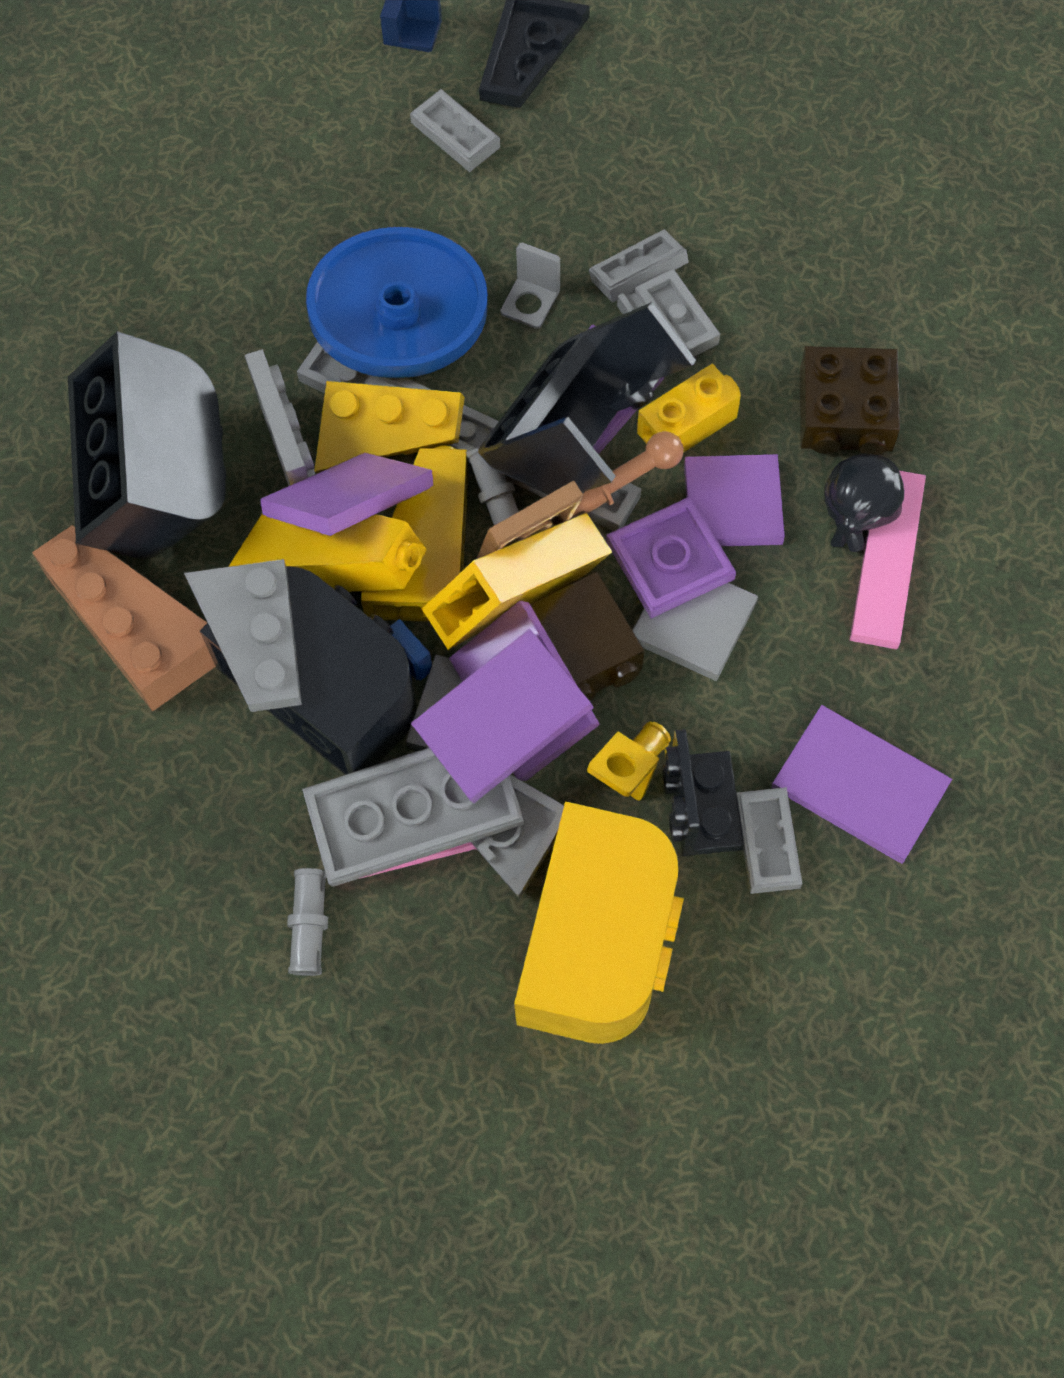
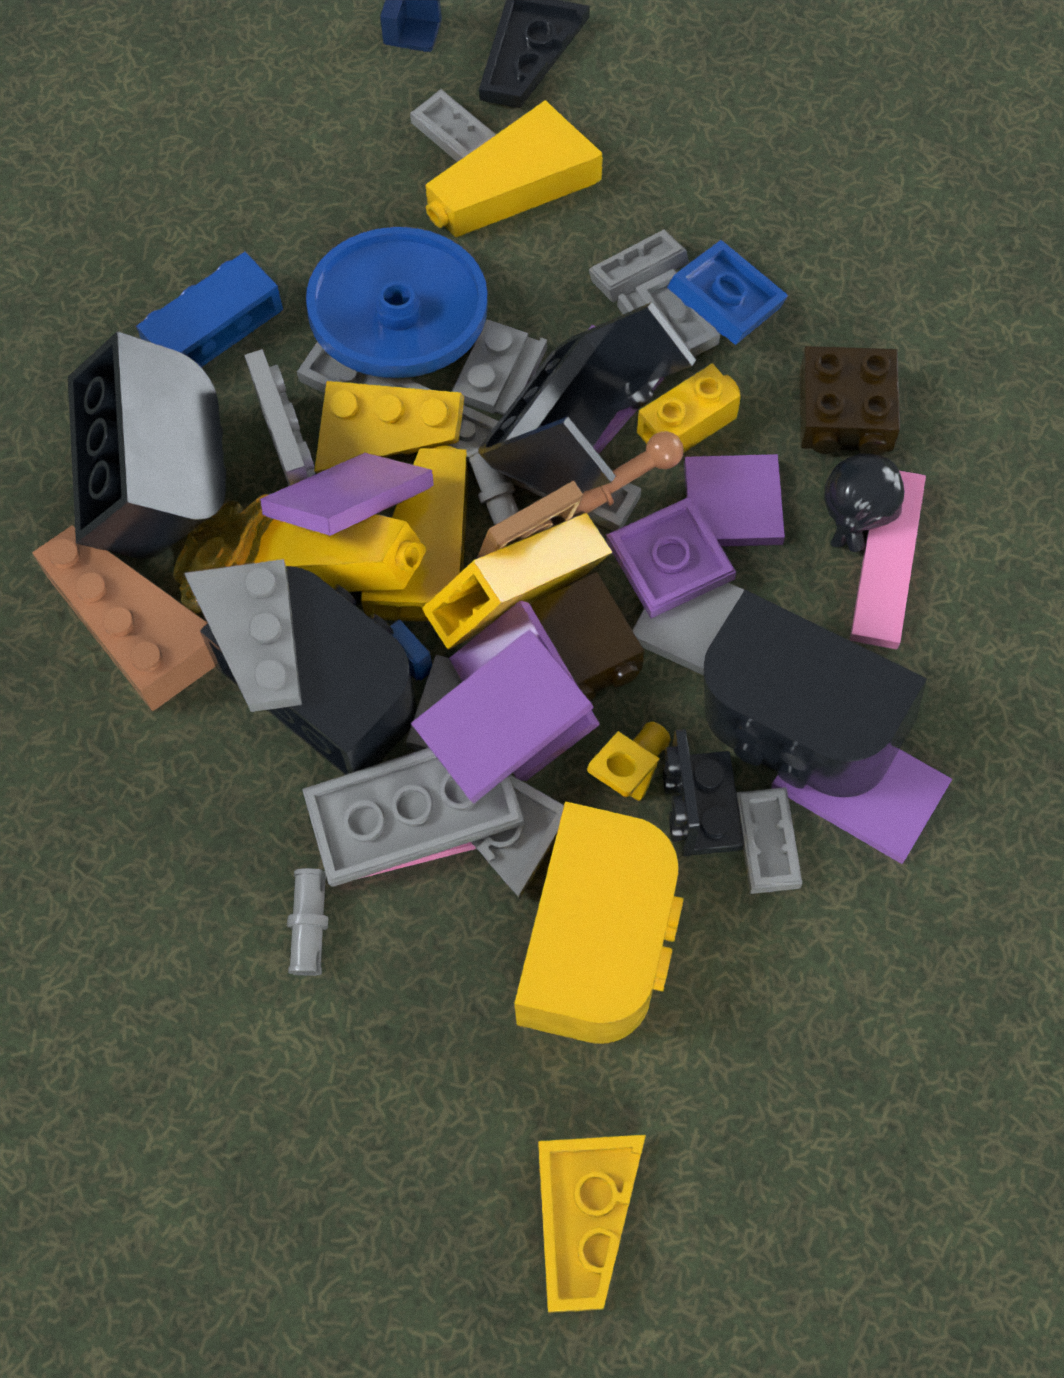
light grey bracket [501,243,560,329] -> none
none -> blue brick [136,252,283,367]
none -> clear yellow tile [173,494,273,613]
none -> yellow slope [425,100,602,237]
none -> light grey plate [452,319,547,415]
none -> yellow wing [538,1135,646,1313]
none -> blue plate [667,240,788,345]
none -> black brick [704,590,927,797]

